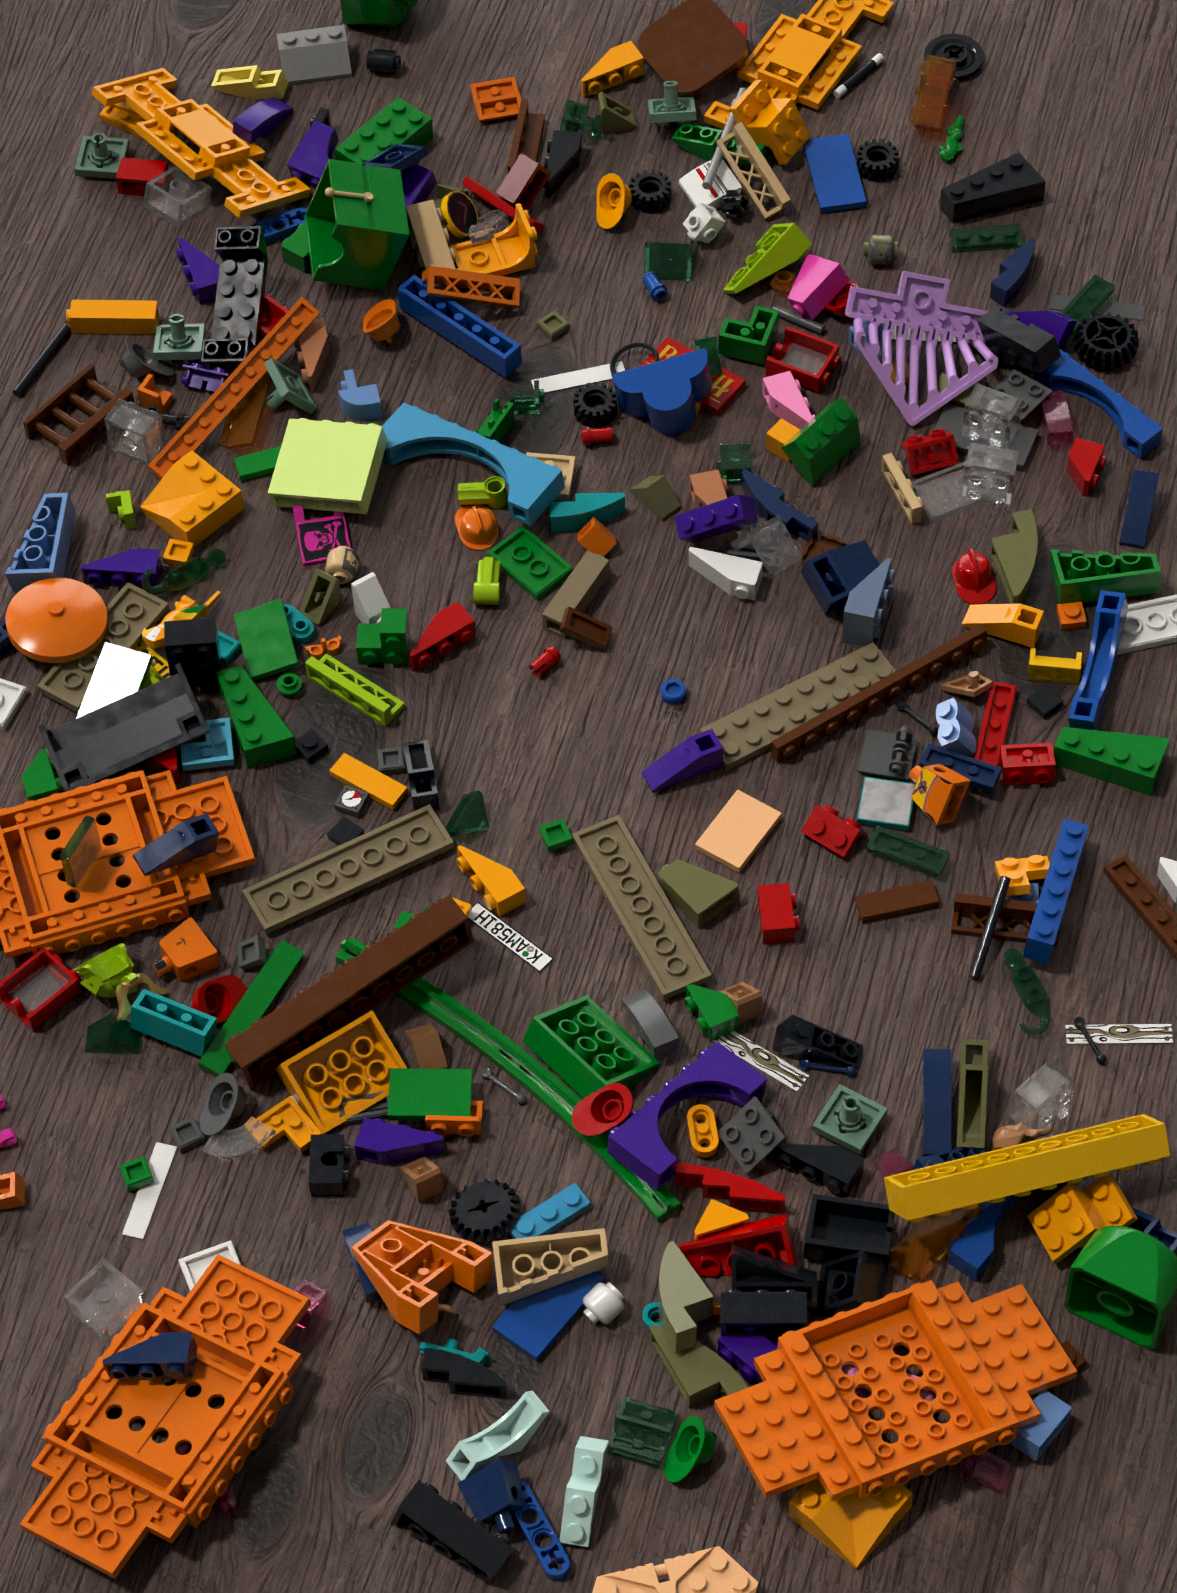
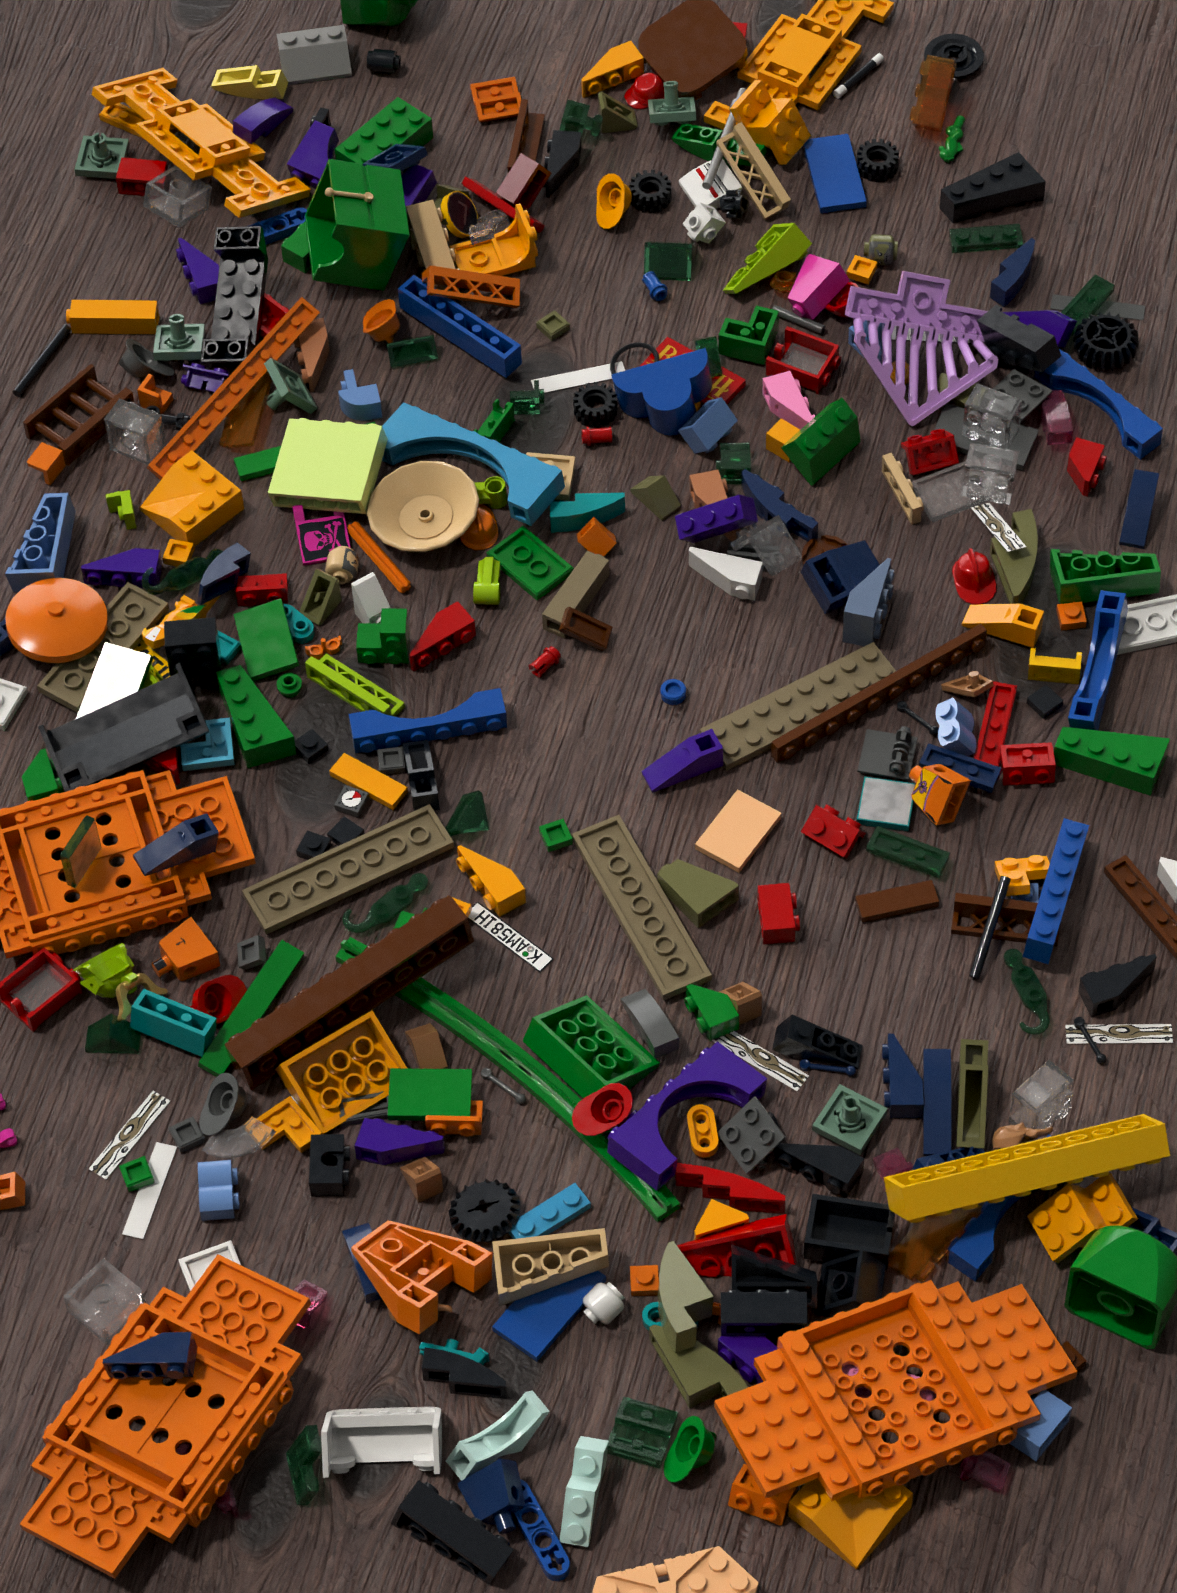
none -> orange panel [27,442,66,485]
none -> sticker [89,1091,170,1179]
none -> dark blue slope [197,542,251,605]
none -> medium blue brick [198,1160,240,1221]
none -> red bracket [236,573,288,607]
none -> clear green plate [286,1425,322,1505]
none -> black plate [296,830,332,860]
none -> white windscreen [321,1407,442,1478]
none -> clear green piece [342,873,428,933]
none -> orange axle [347,521,411,593]
none -> blue arch [349,688,507,753]
none -> tan dish [367,461,479,552]
none -> clear green slope [386,335,438,368]
none -> red hat [624,73,664,109]
none -> orange plate [630,1265,659,1297]
none -> medium blue brick [678,397,738,453]
none -> orange bracket [728,1464,797,1525]
none -> light orange plate [846,255,877,285]
none -> dark blue slope [882,1034,924,1118]
none -> sticker [971,503,1026,552]
none -> black slope [1078,954,1157,1018]

